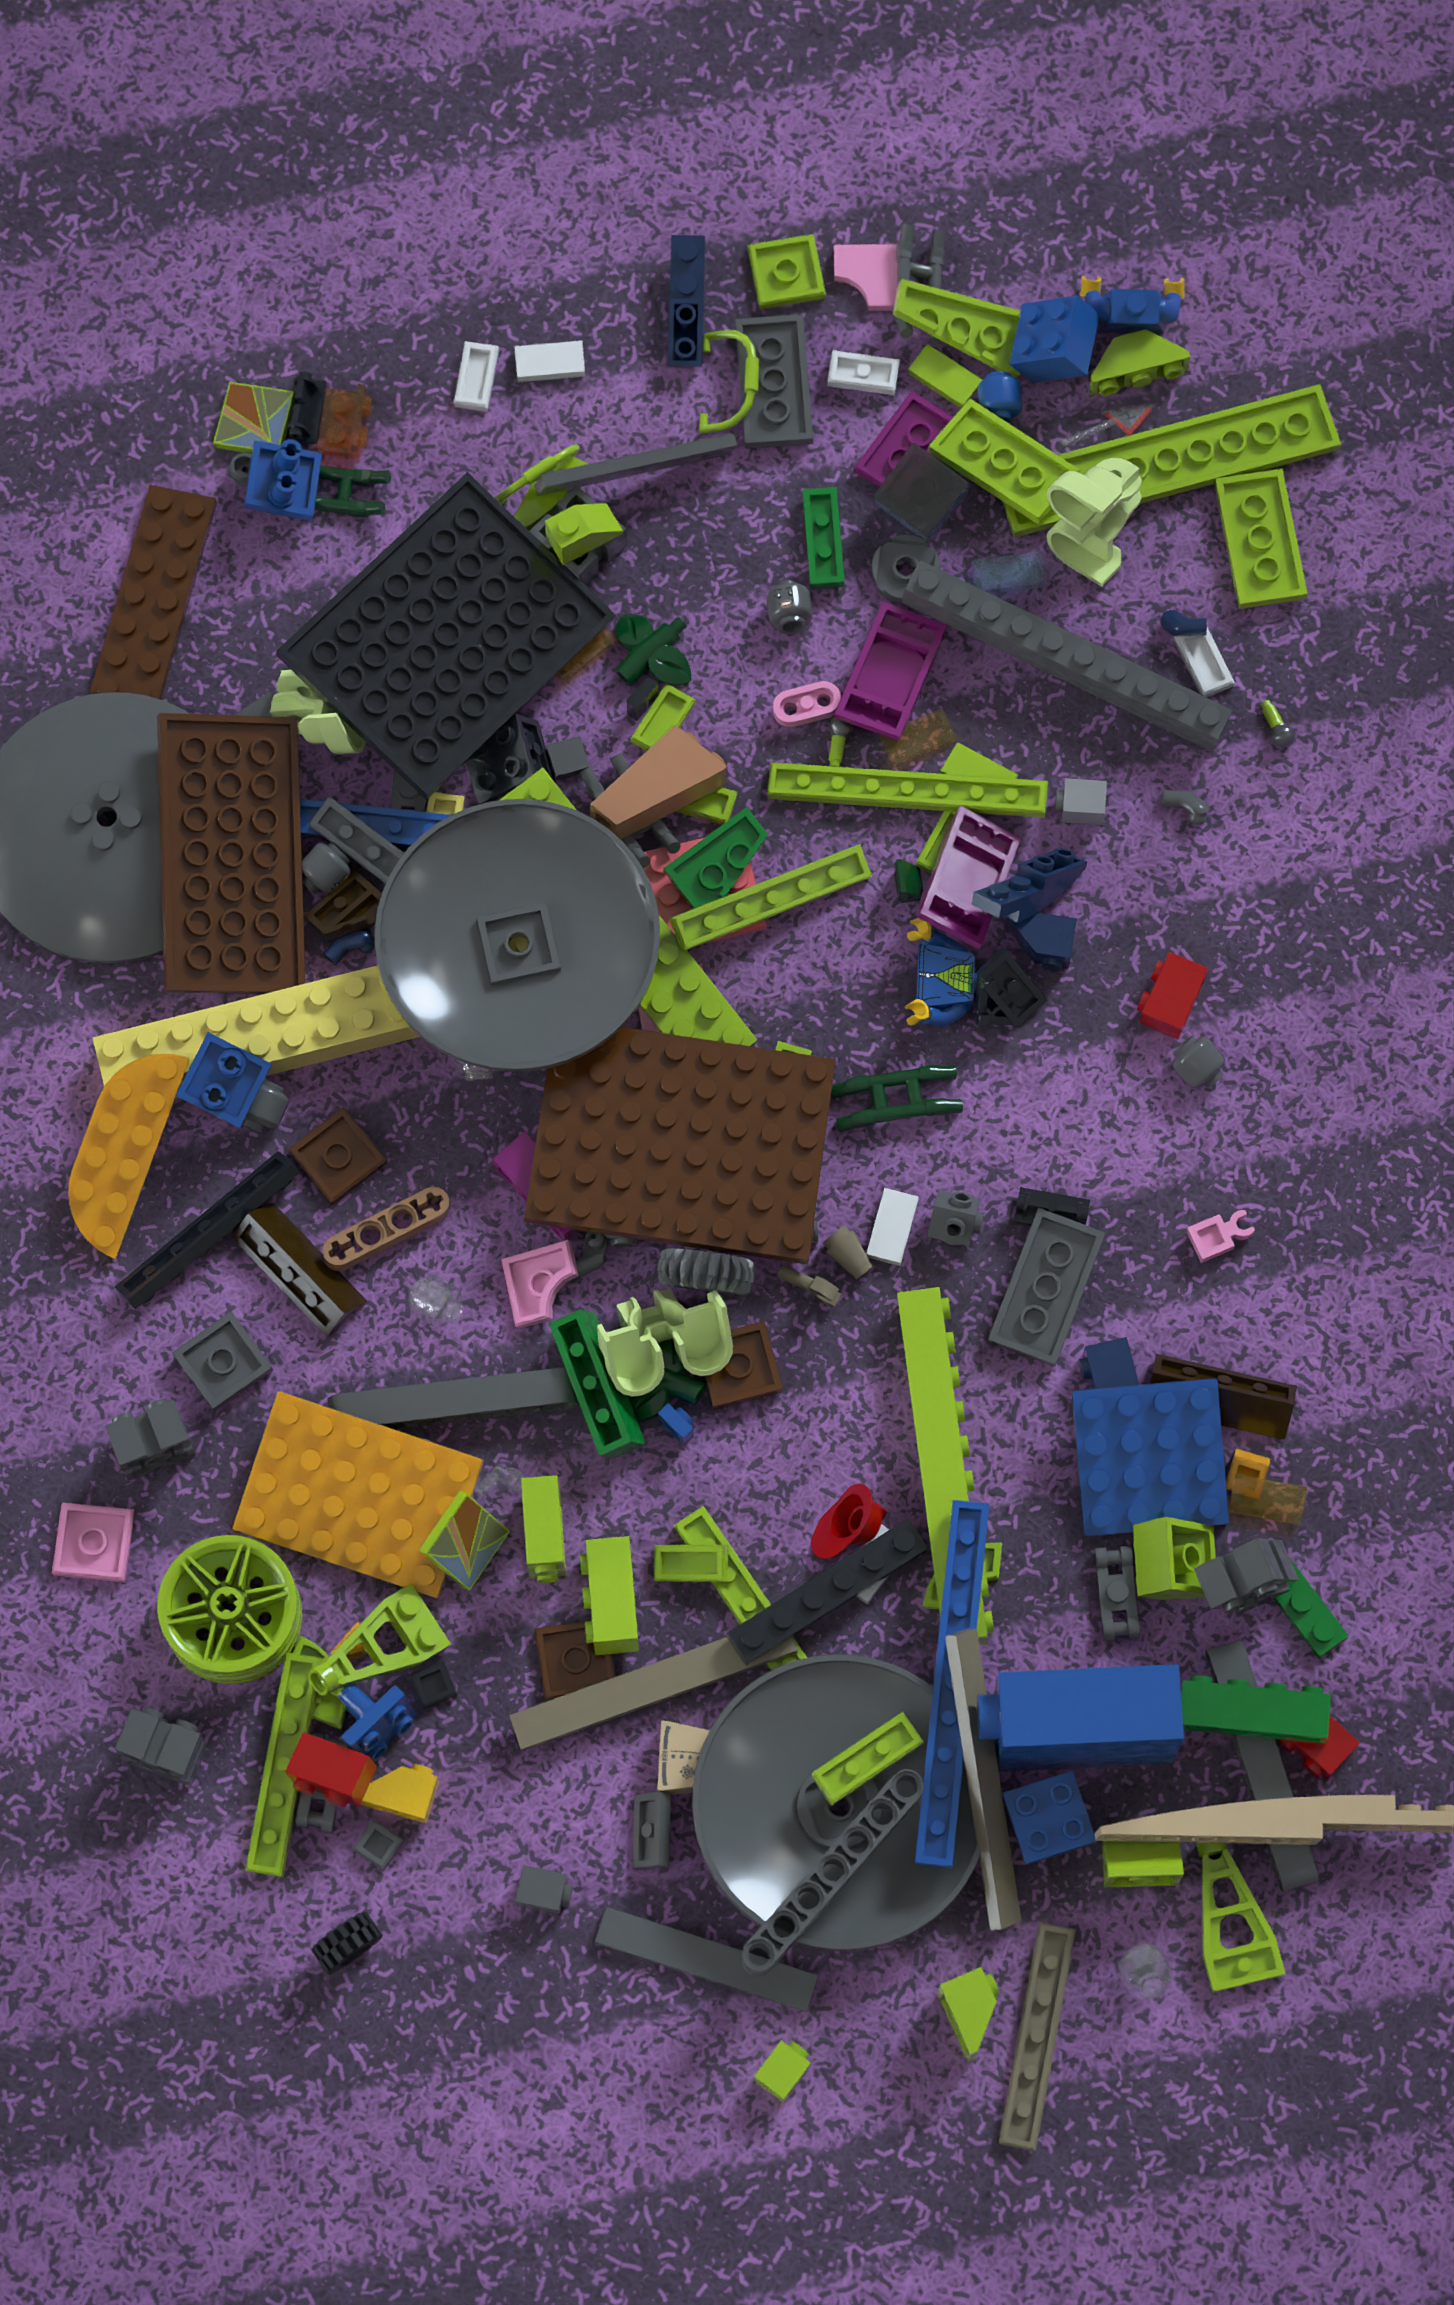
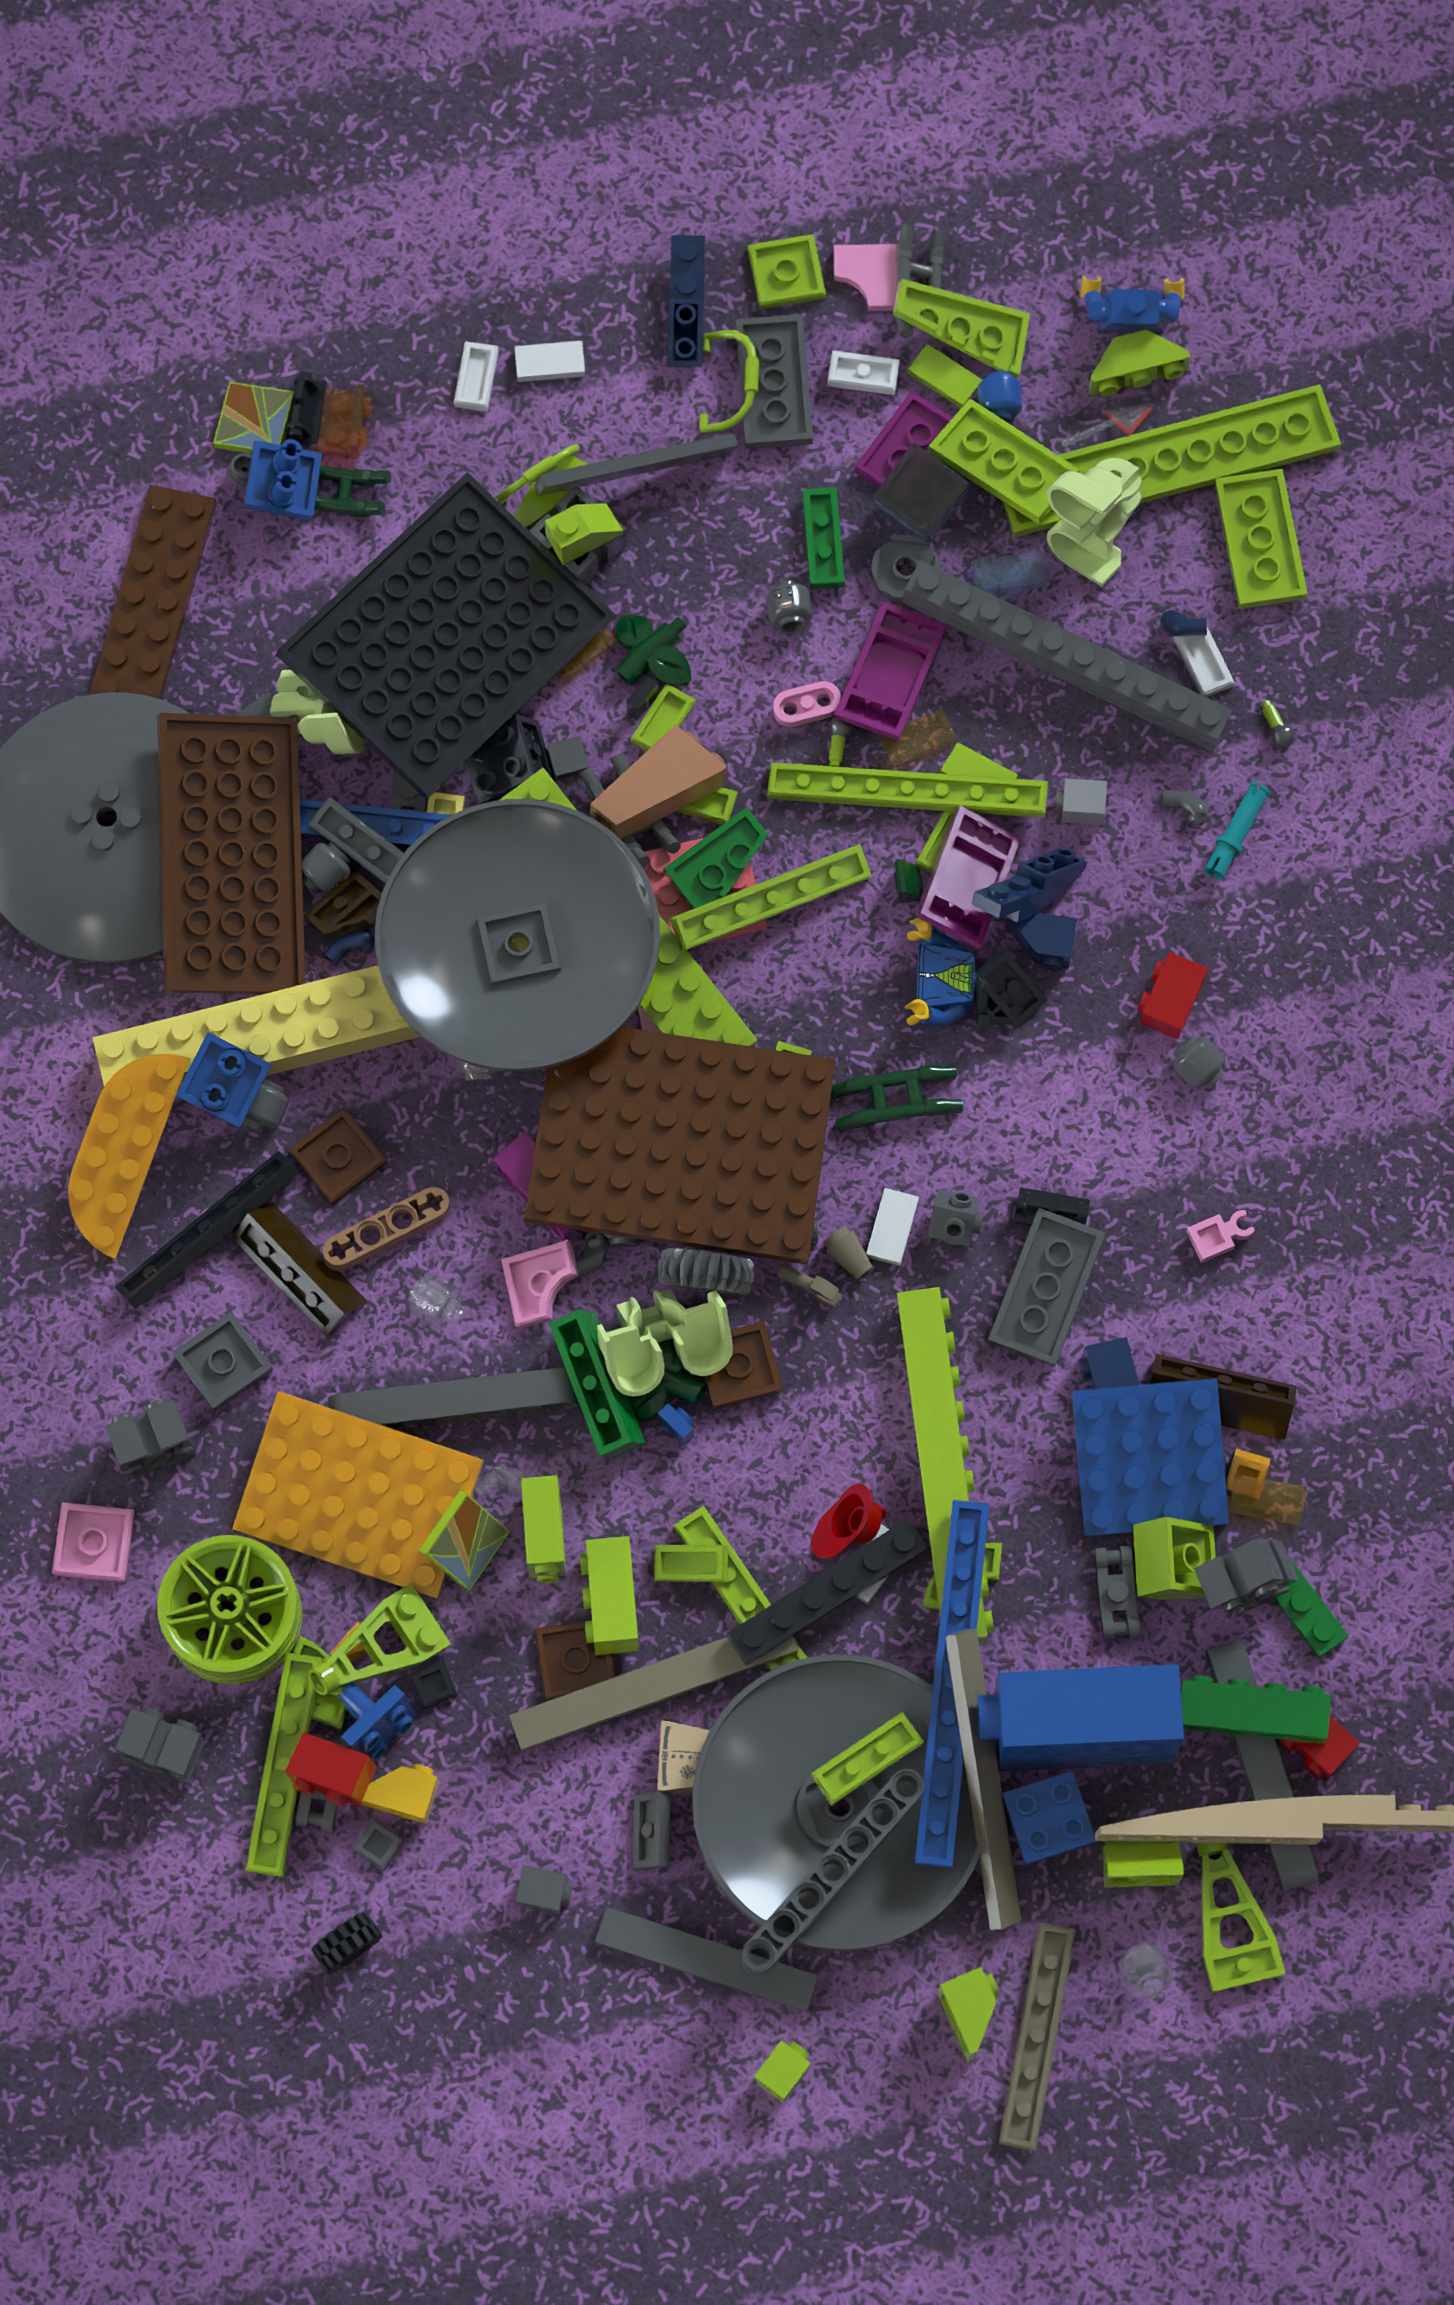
blue brick [1009,295,1100,383] -> none
none -> teal pin [1203,782,1270,880]

